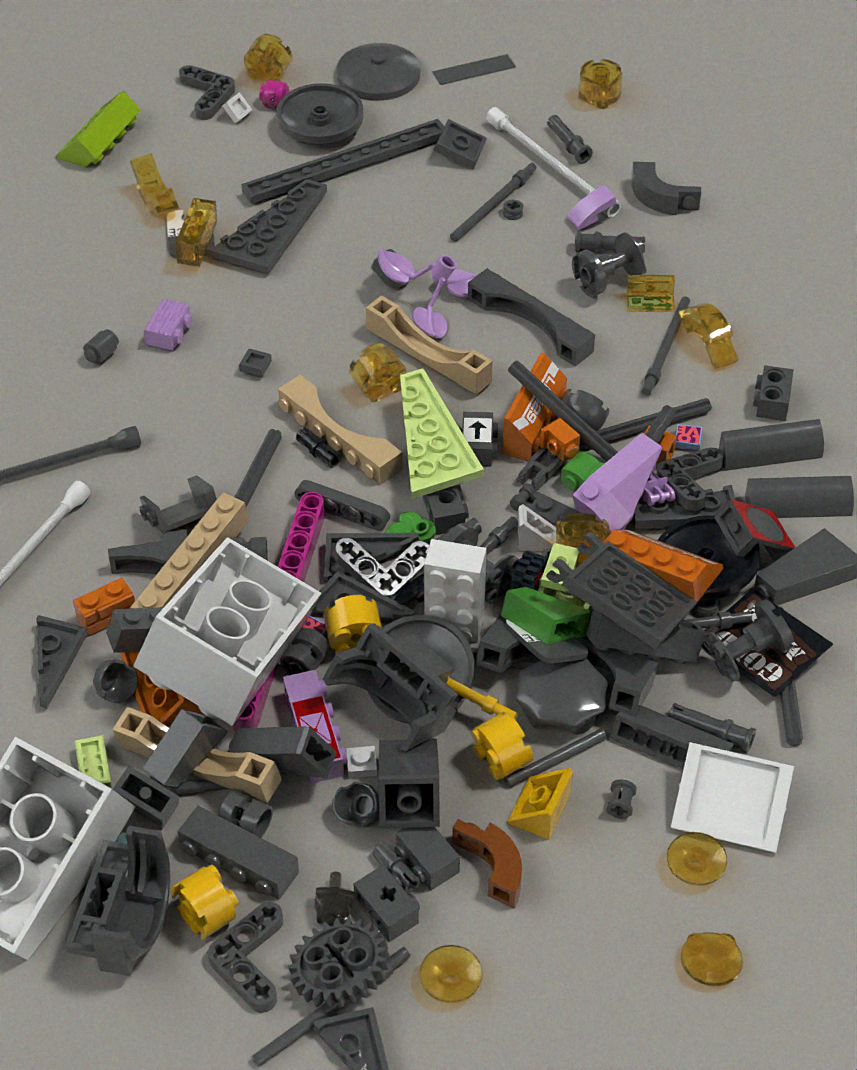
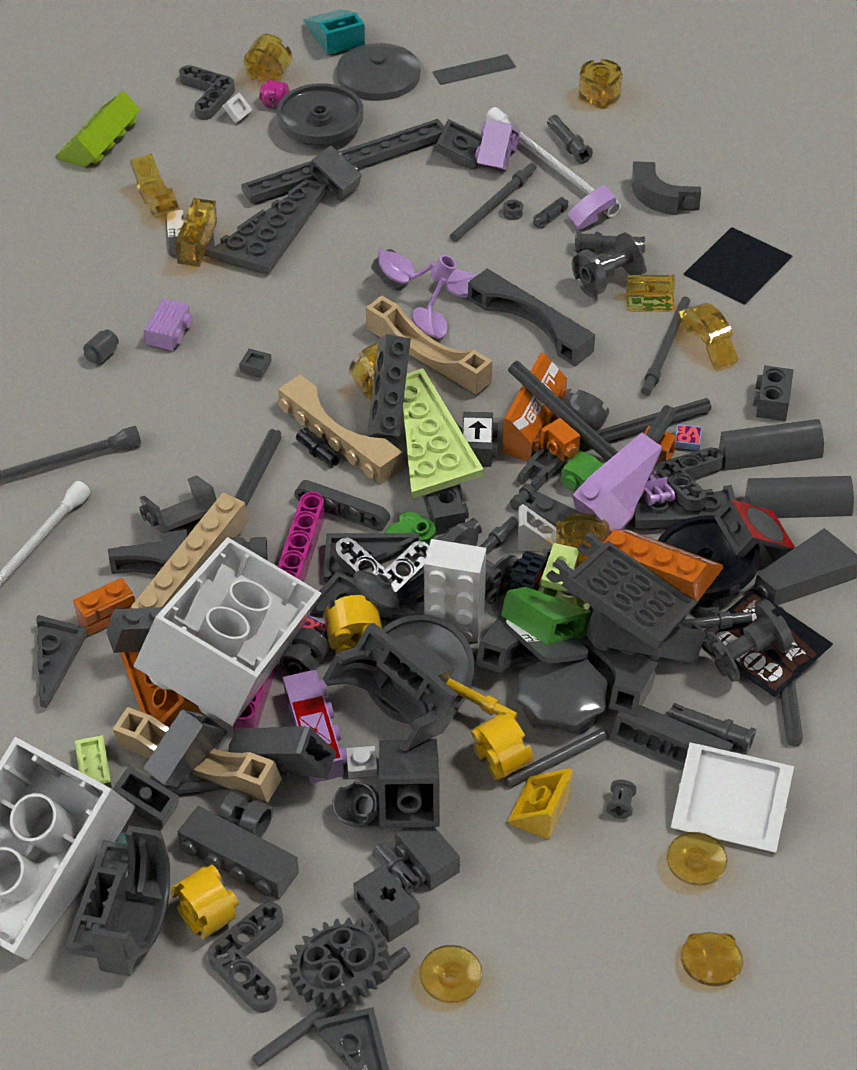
dark grey hair [93,659,138,704] -> none
clear smoke piece [314,872,354,927] -> none
dark orange arch [452,819,522,909] -> none
none -> teal slope [304,9,365,55]
none -> dark grey brick [309,145,362,201]
none -> dark grey dish [353,570,399,610]
none -> dark grey brick [367,334,411,441]
none -> lavender brick [475,119,521,171]
none -> dark grey axle [533,197,569,228]
none -> black sticker [683,227,792,304]

